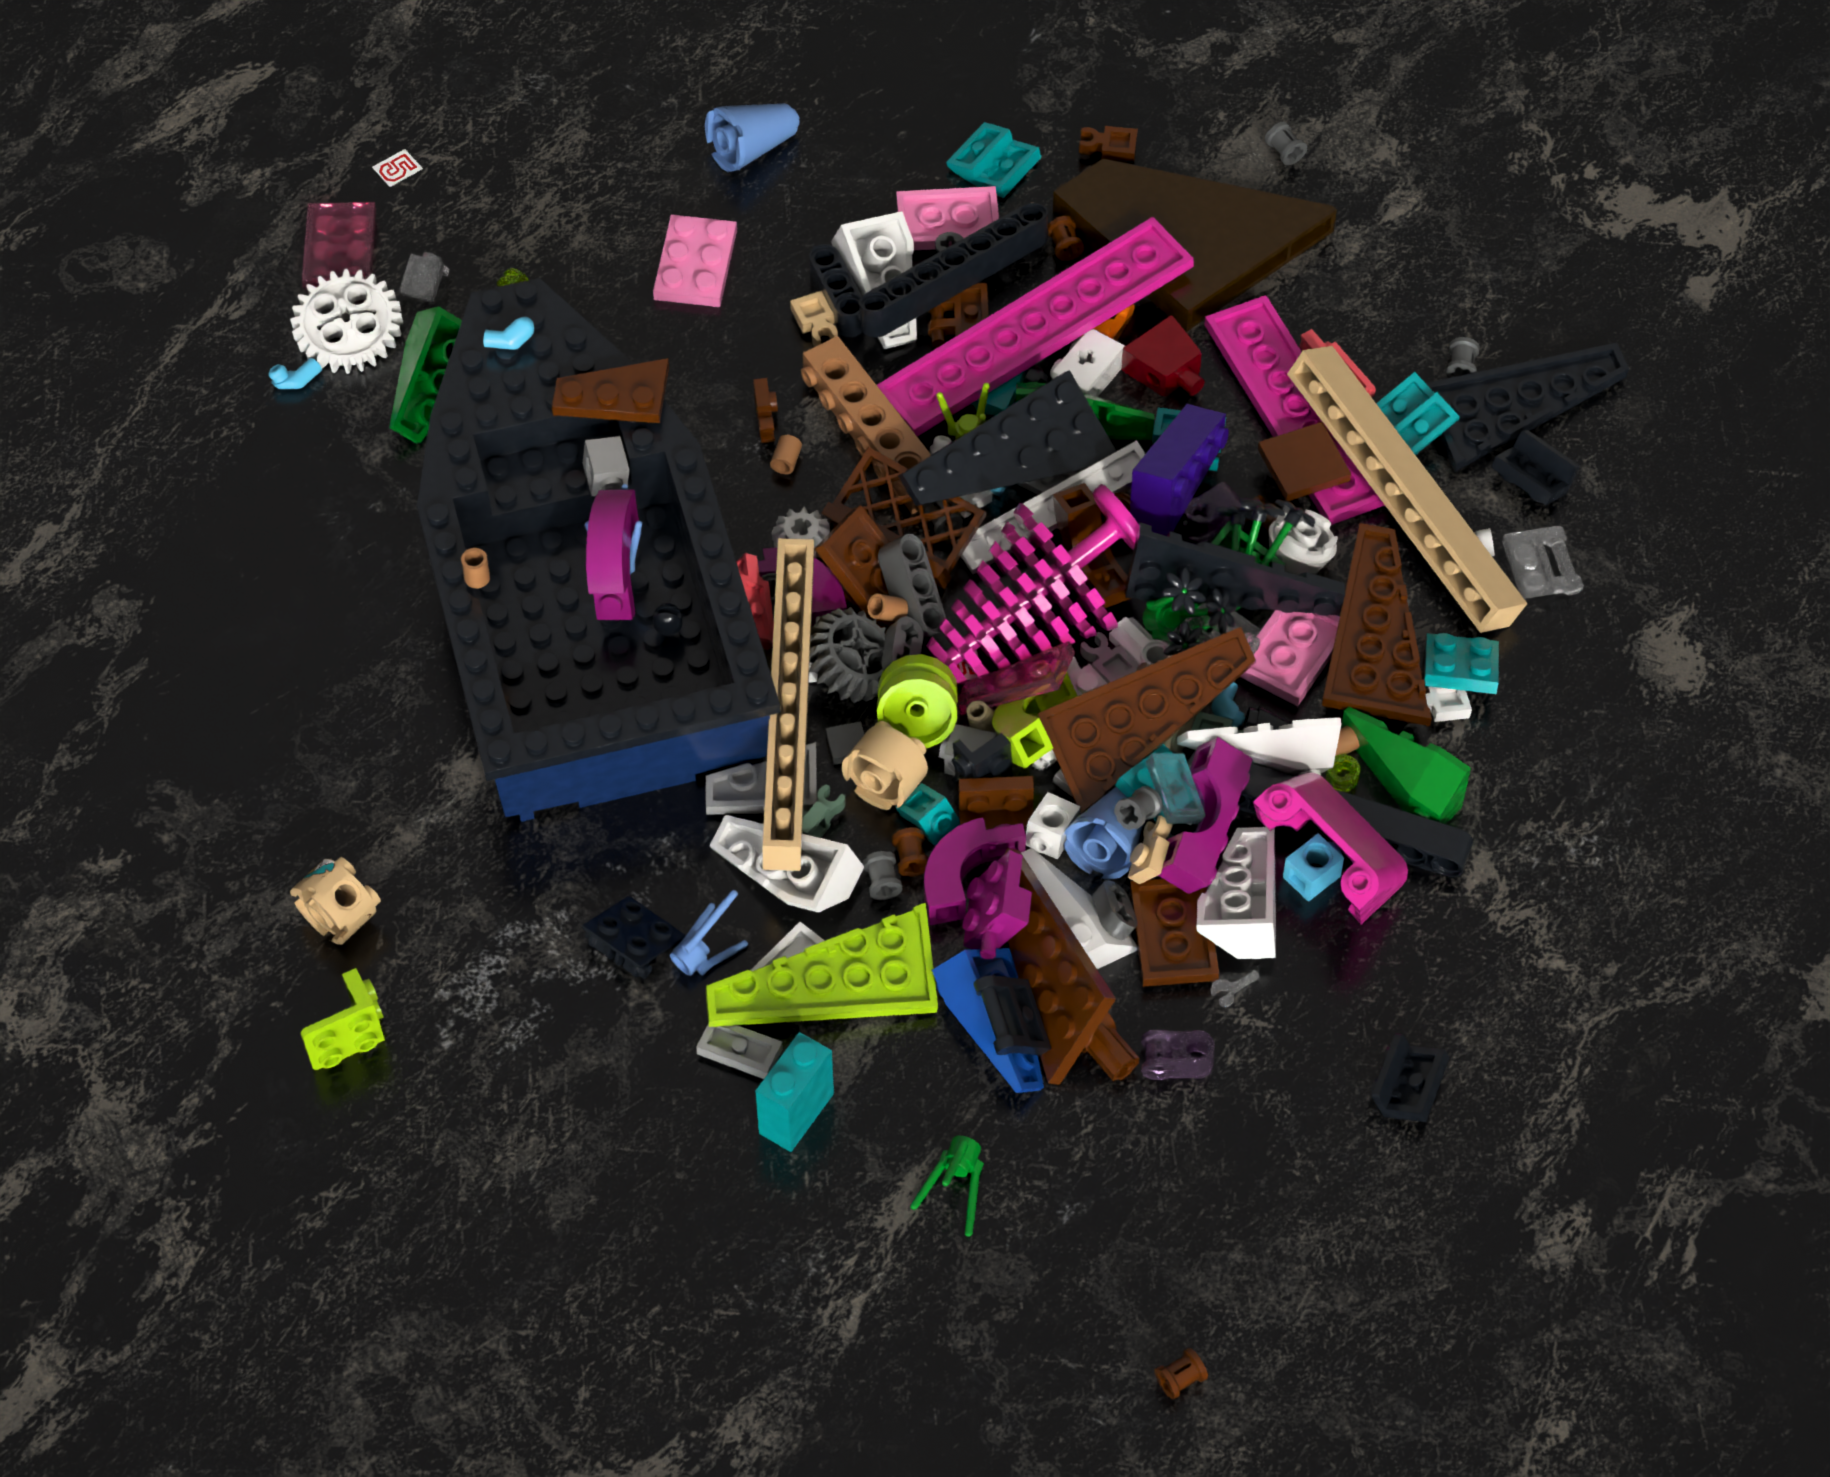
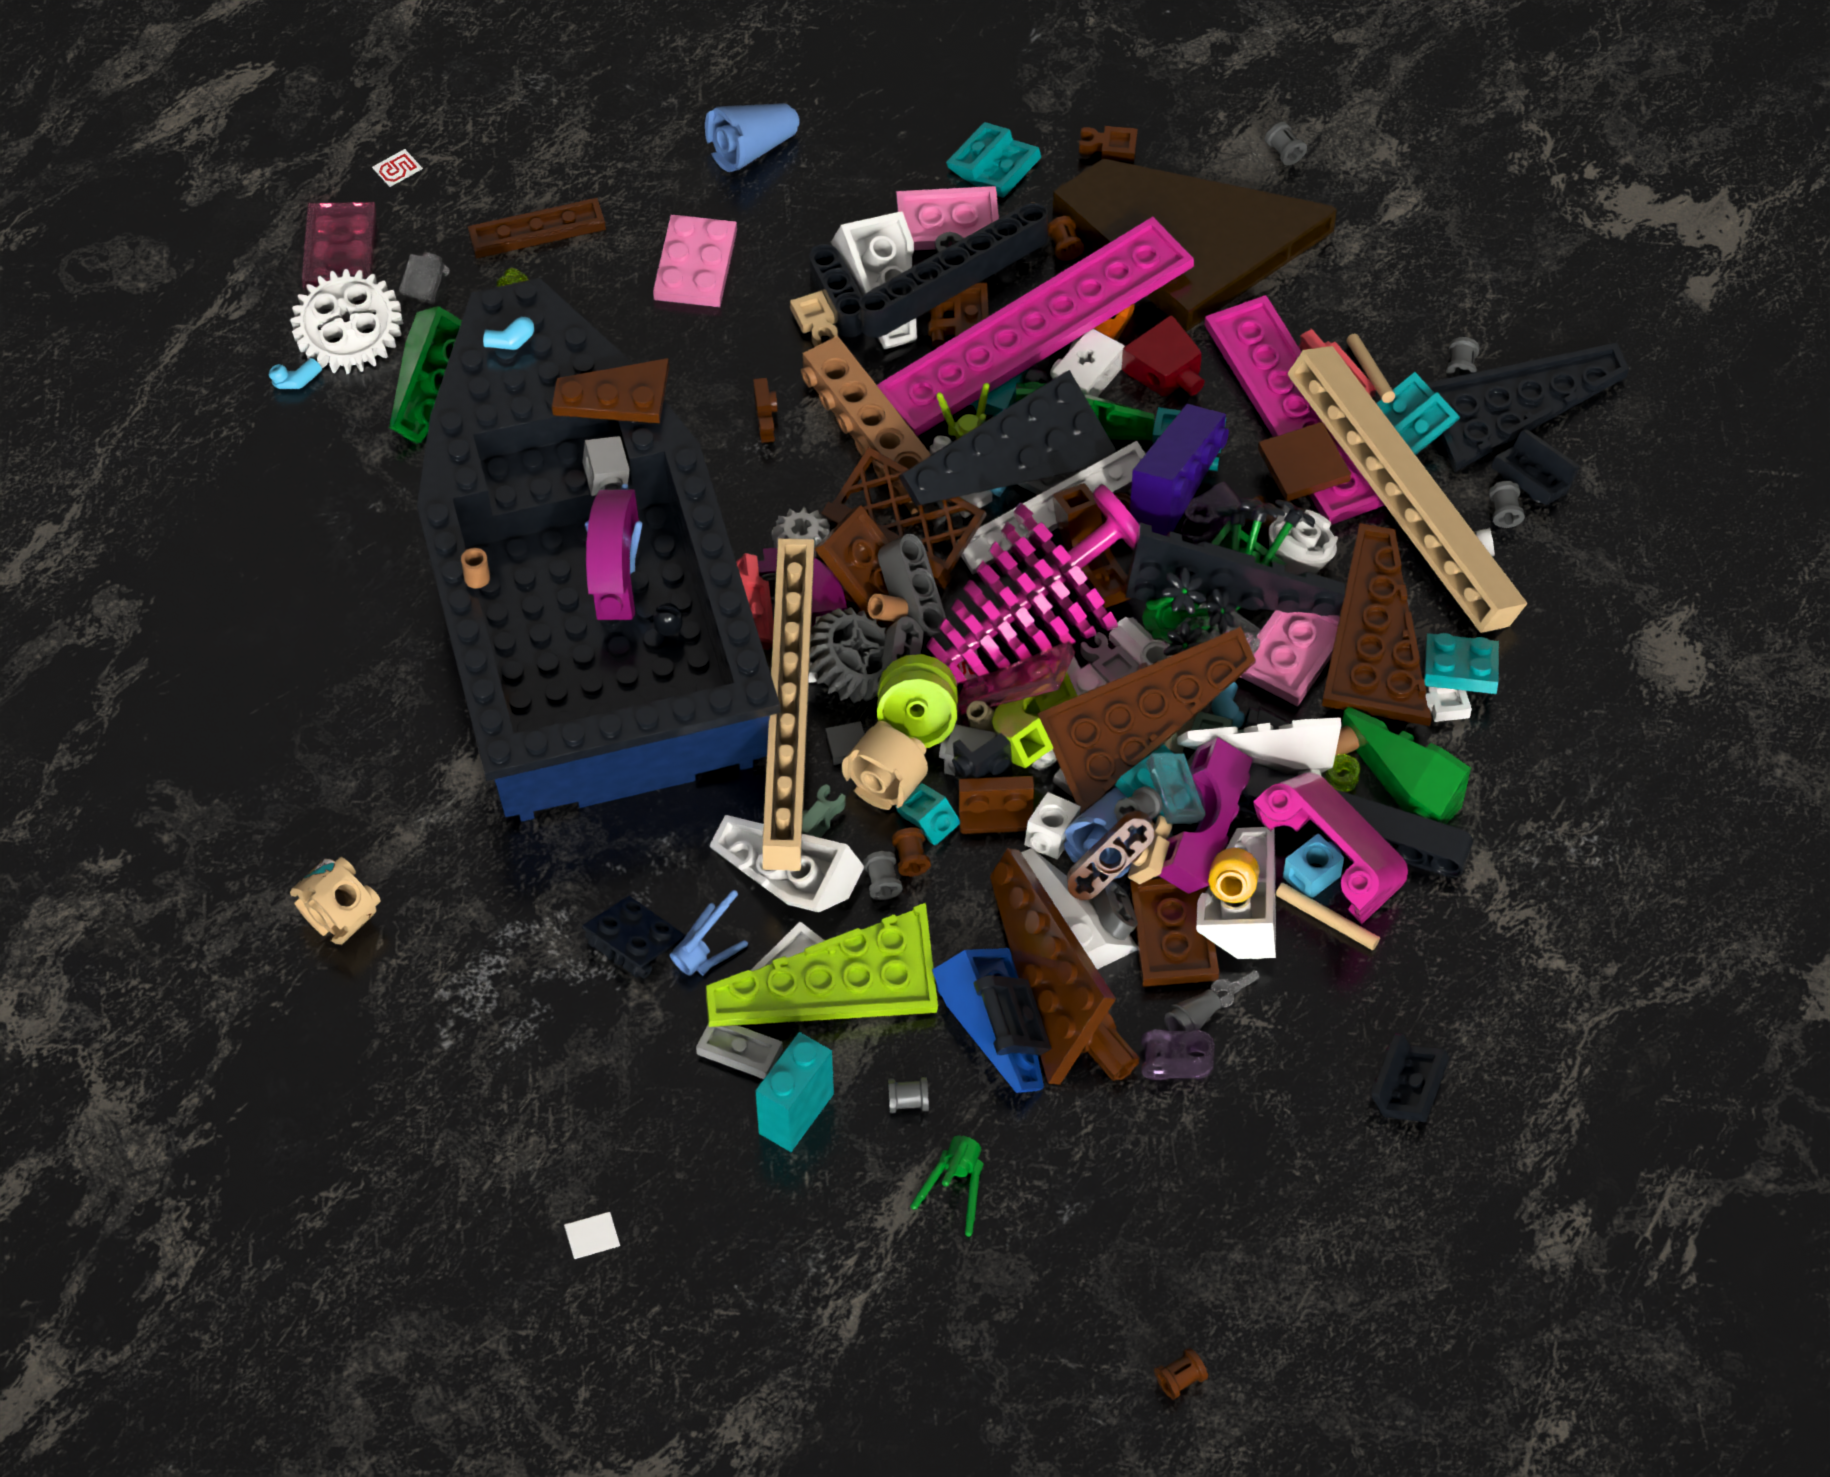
lime bracket [300,968,385,1070] -> none
light grey wing [706,742,817,815] -> none
medium nougat hinge [770,435,802,474] -> none
magenta arch [924,817,1026,925] -> none
magenta plate [962,850,1032,959] -> none
clear plate [1502,526,1584,599] -> none
none -> reddish brown tile [468,198,606,259]
none -> white sticker [564,1212,620,1259]
none -> dark grey bush [888,1077,929,1113]
none -> reddish brown beam [1067,811,1154,900]
none -> dark grey cone [1164,989,1221,1039]
none -> yellow head [1208,847,1260,903]
none -> tan bar [1275,883,1380,950]
none -> tan bar [1346,334,1395,403]
none -> dark grey bush [1488,481,1525,528]

